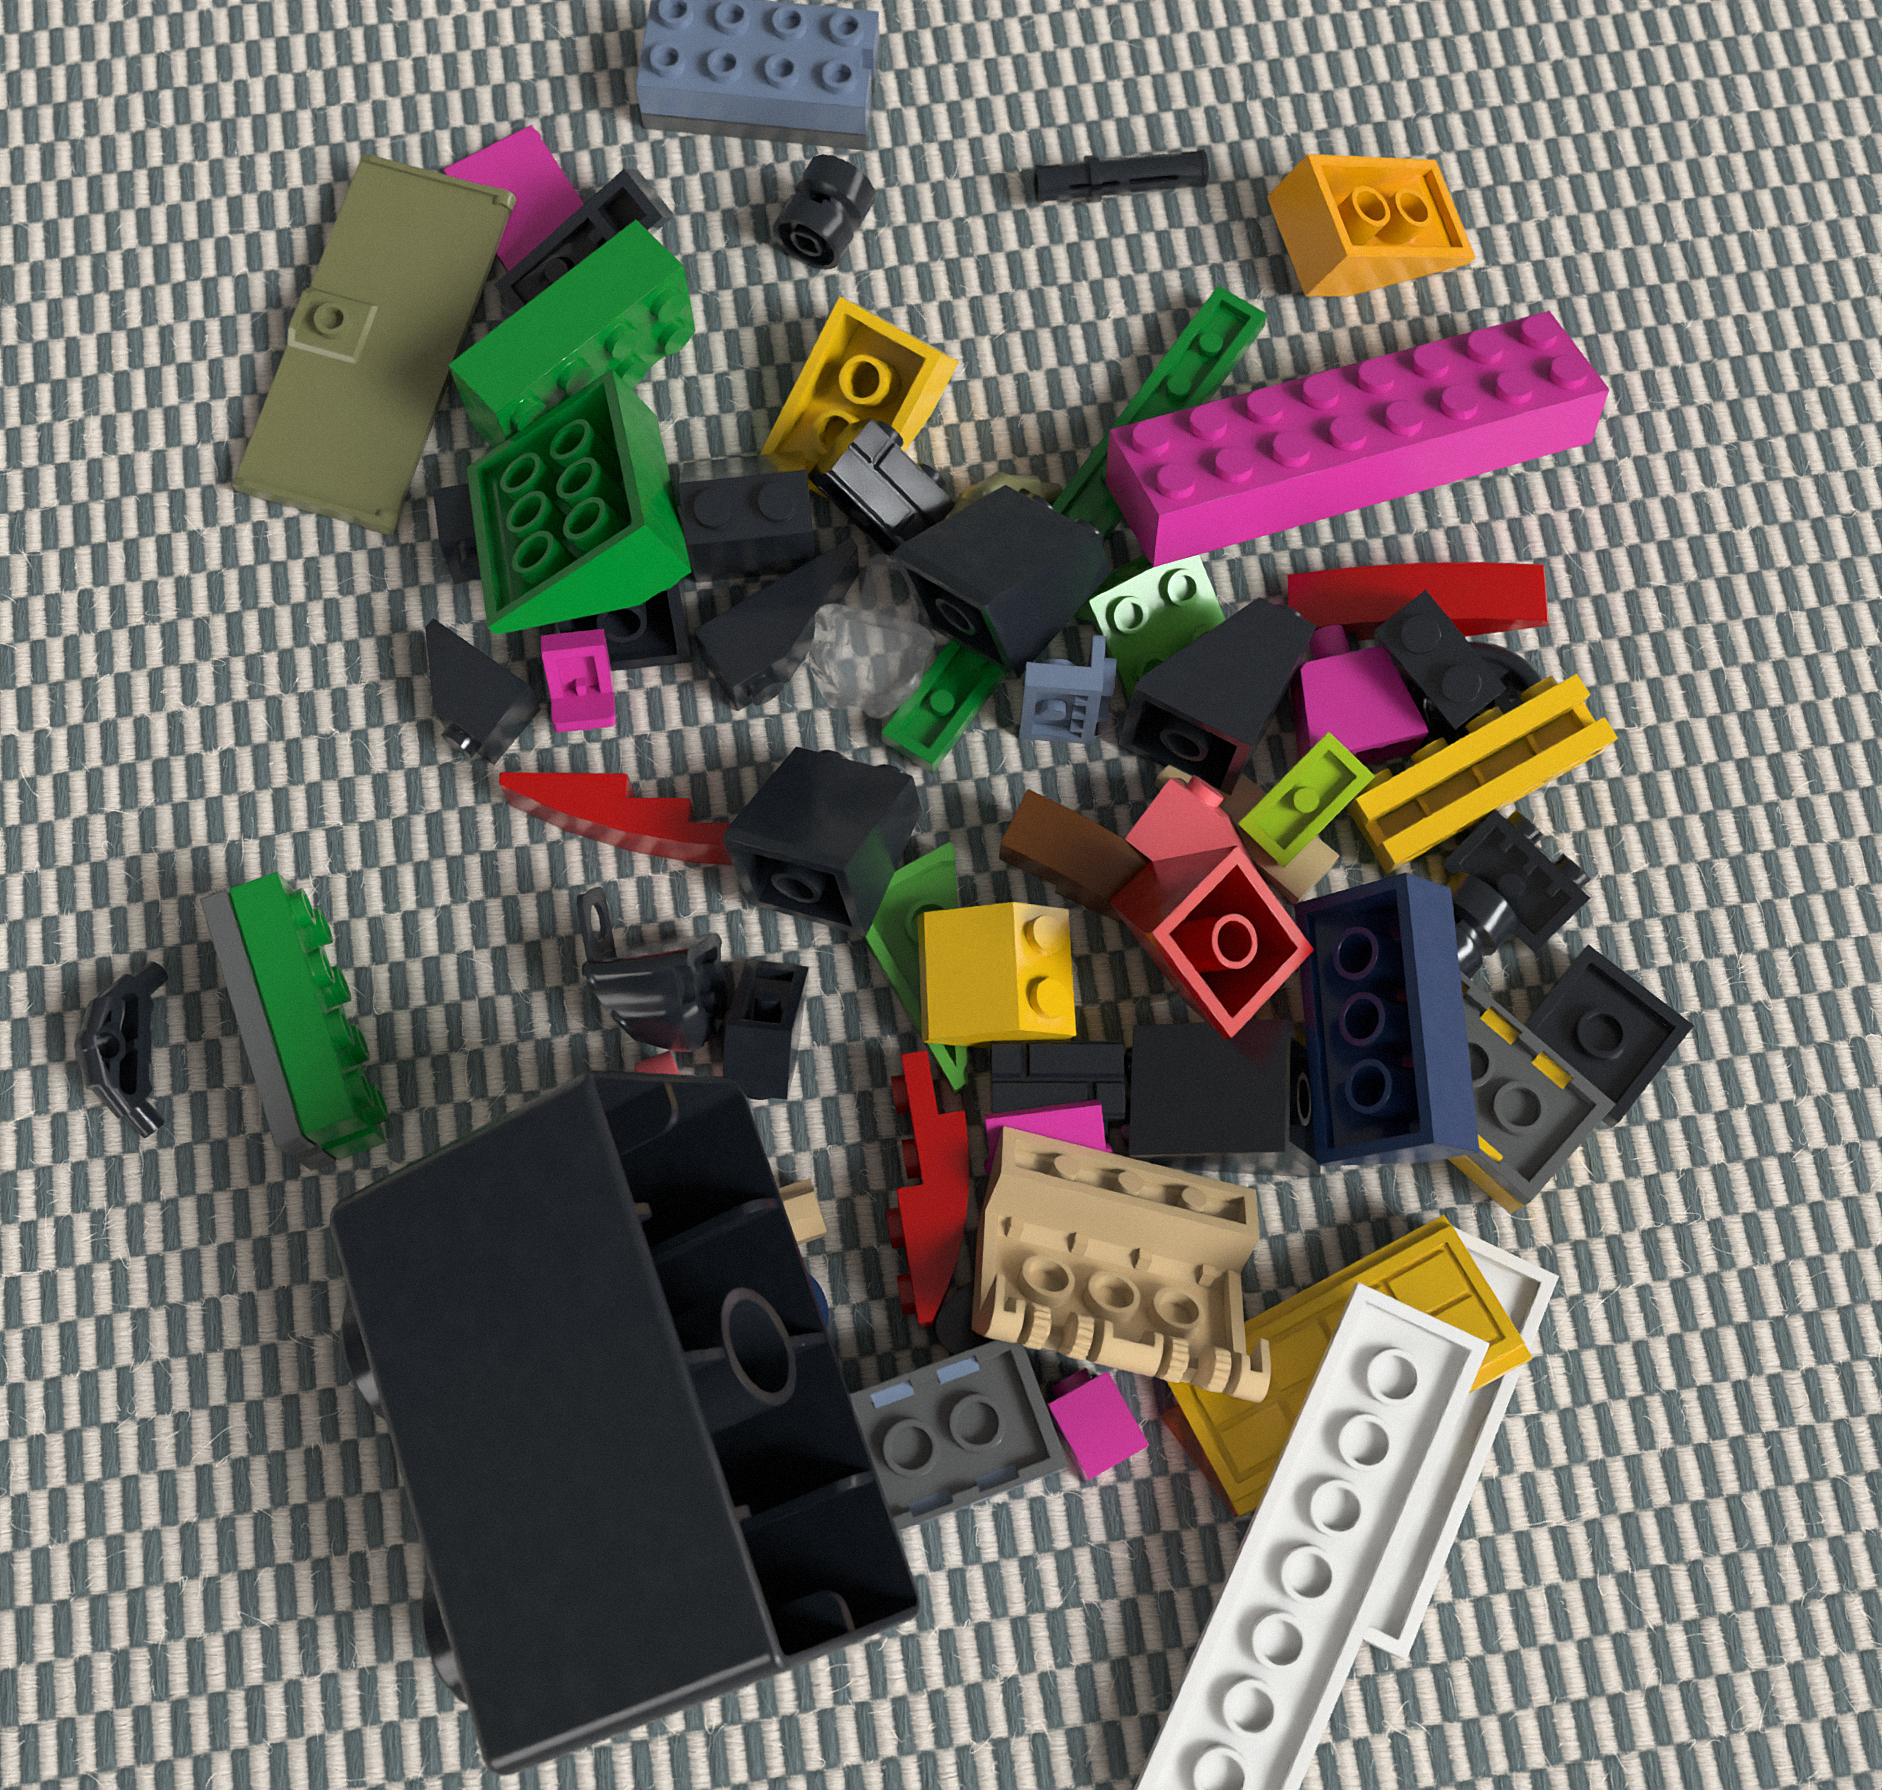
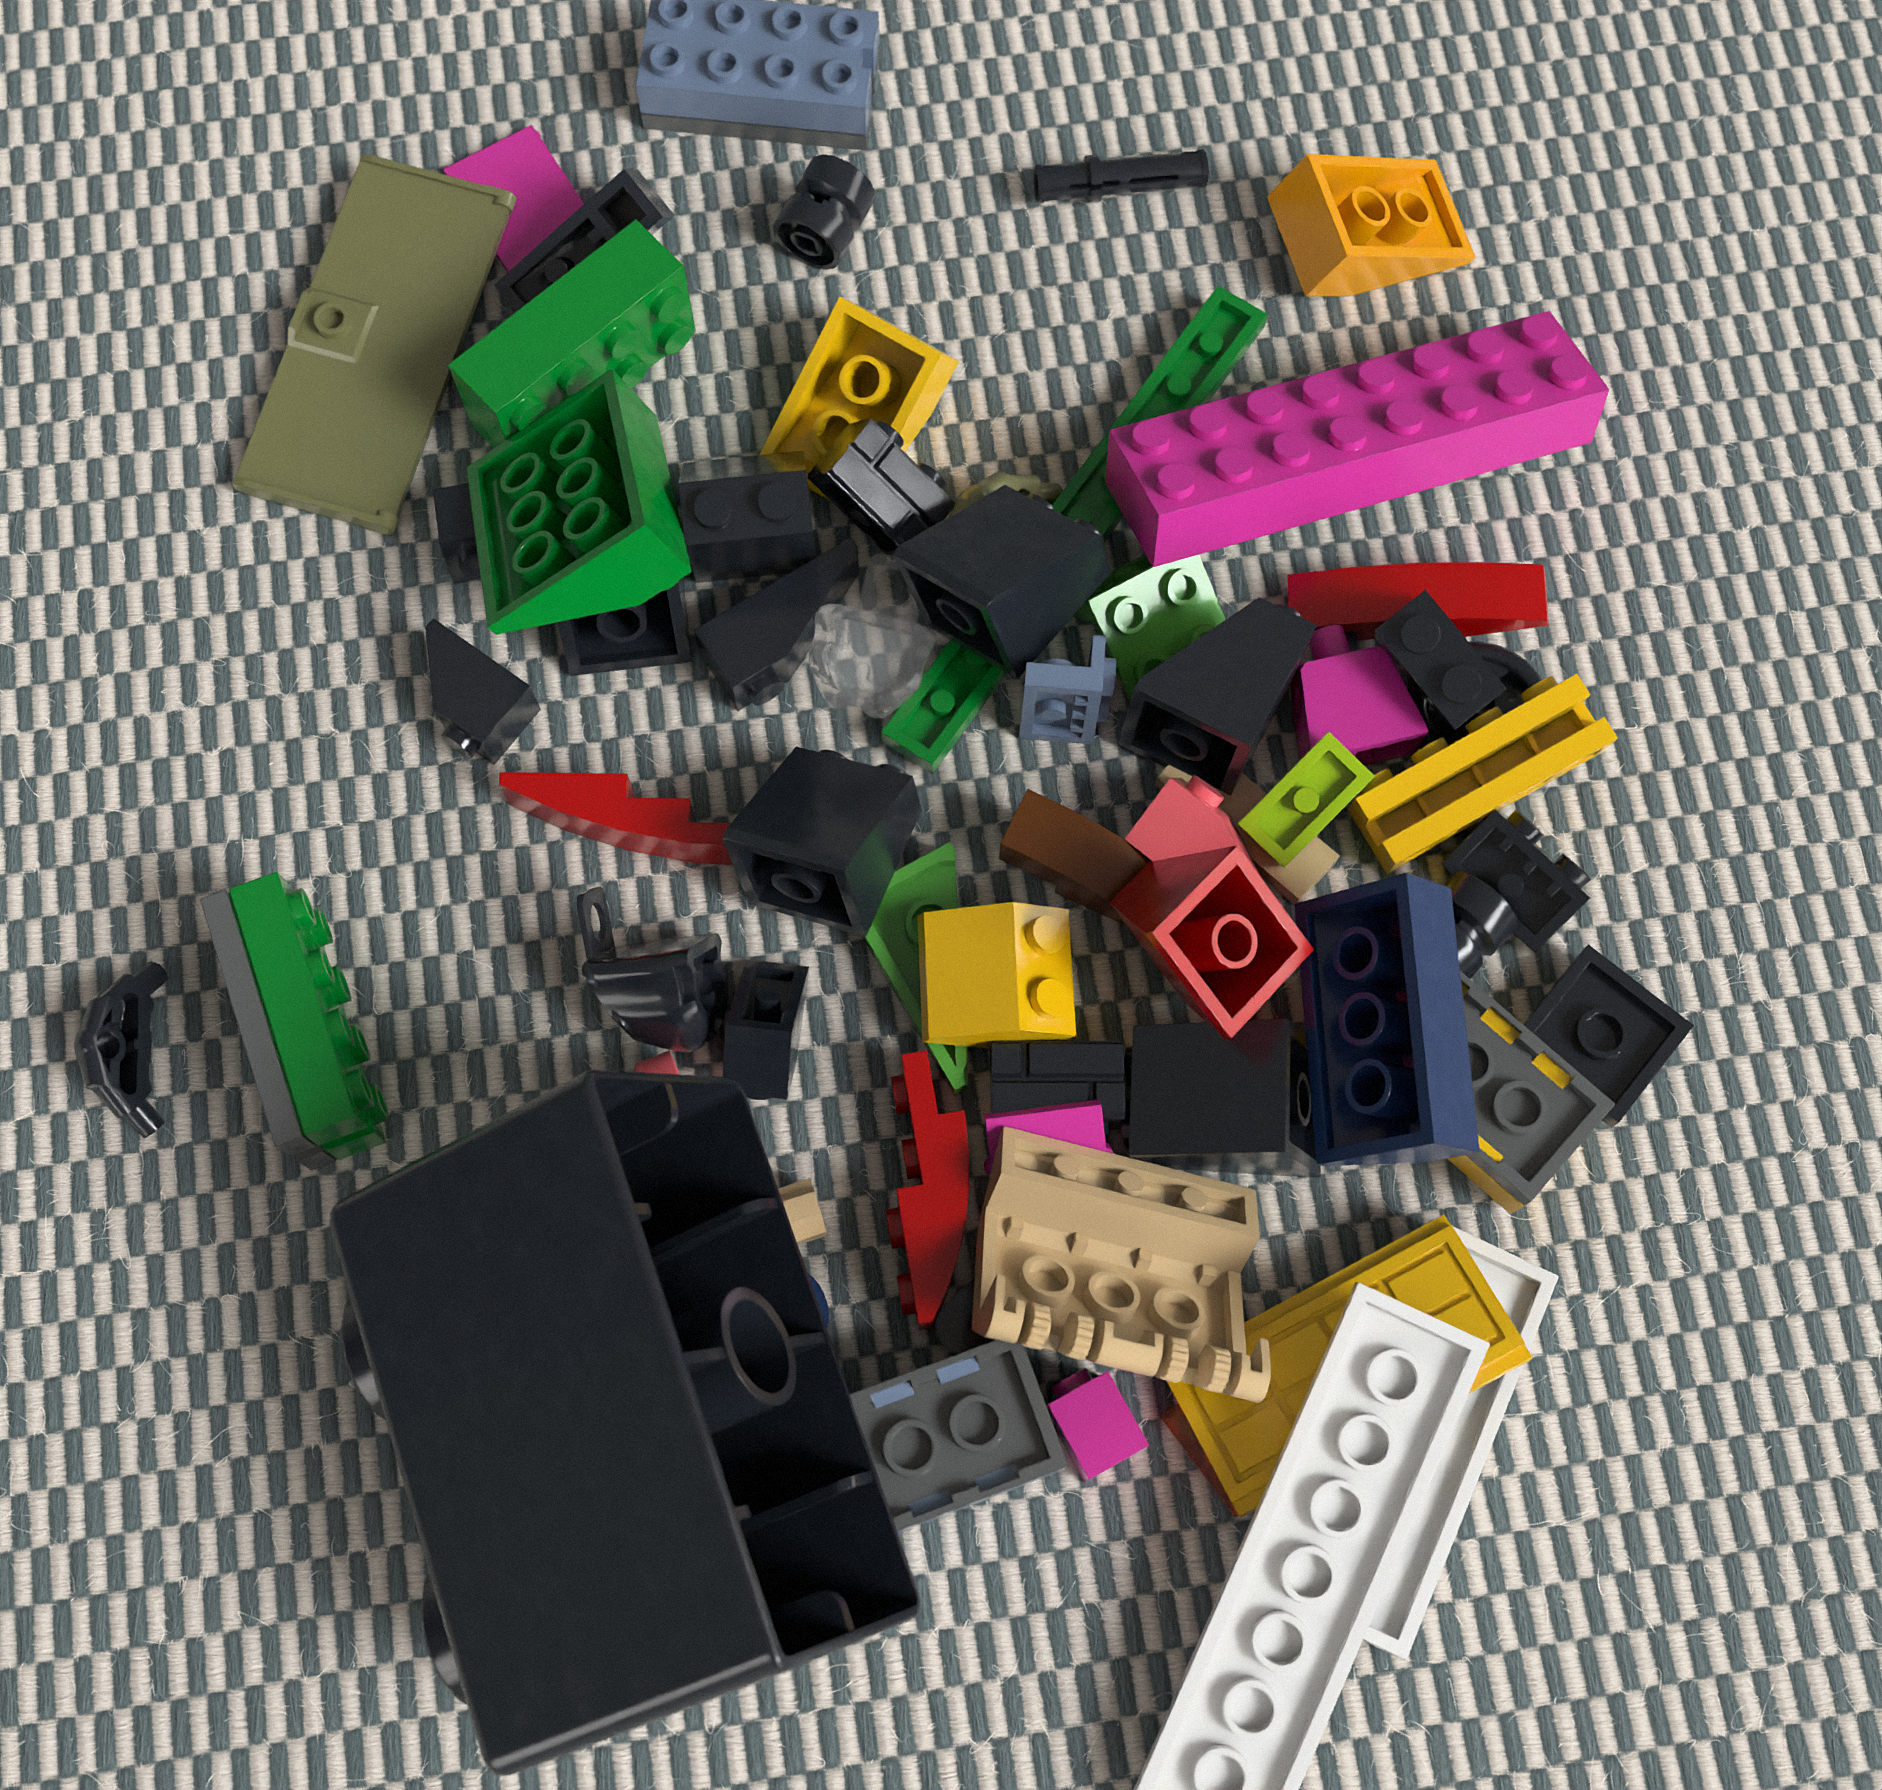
dark pink bracket [541,629,616,733] -> none

